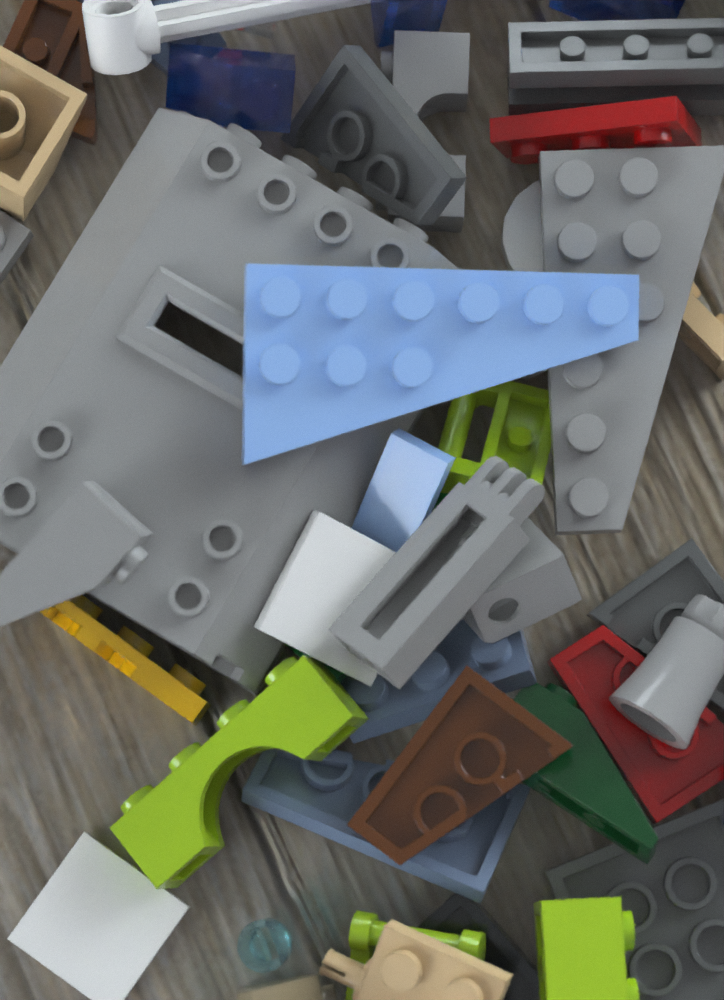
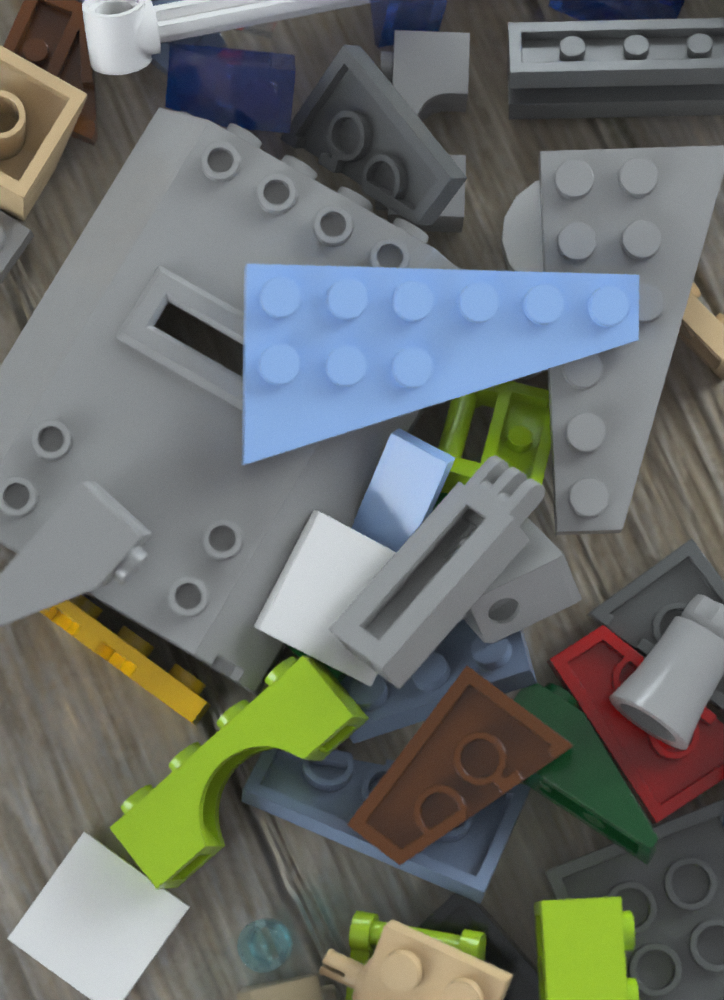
red wing [489,96,702,164] -> none

